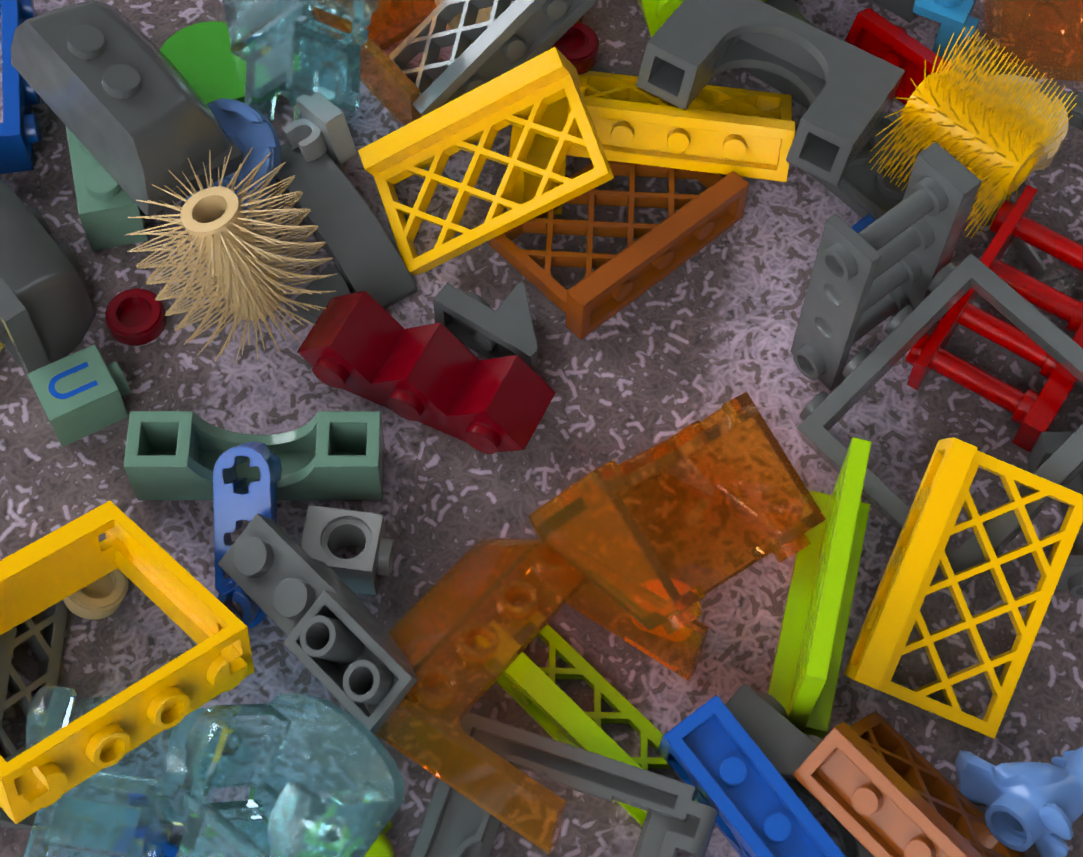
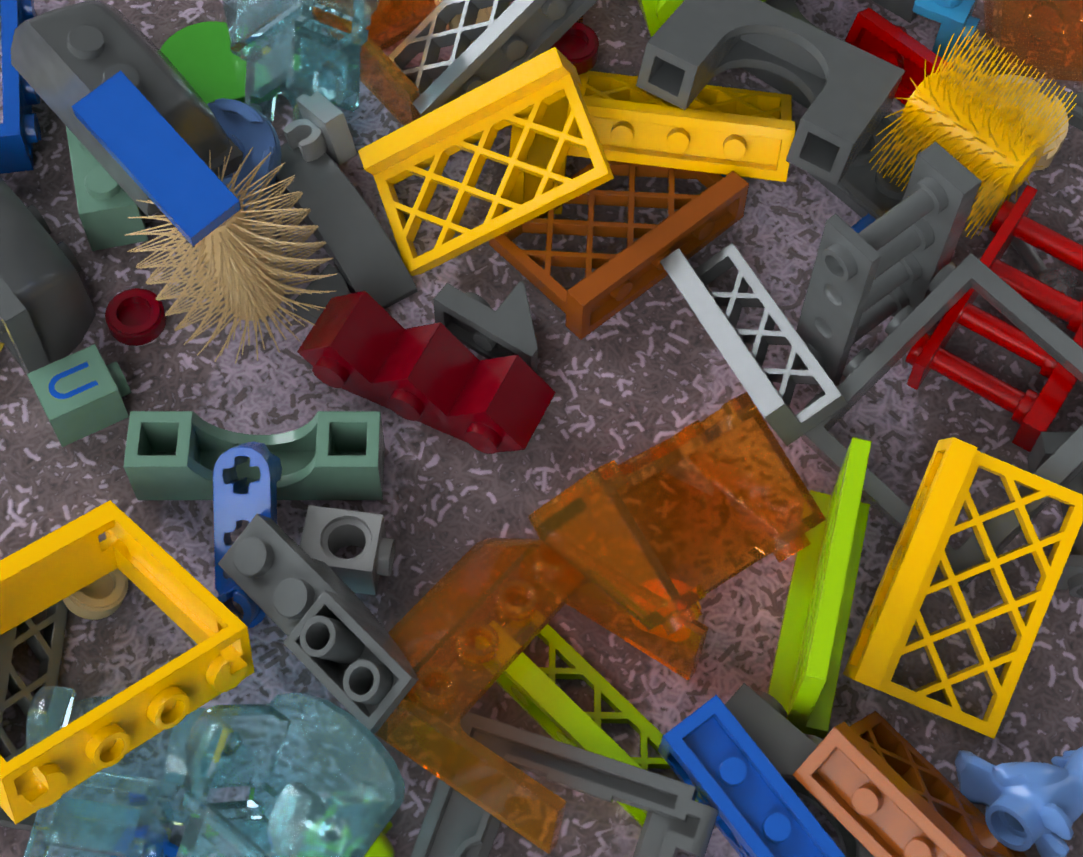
none -> blue tile [72,70,241,246]
none -> fence [660,242,848,446]

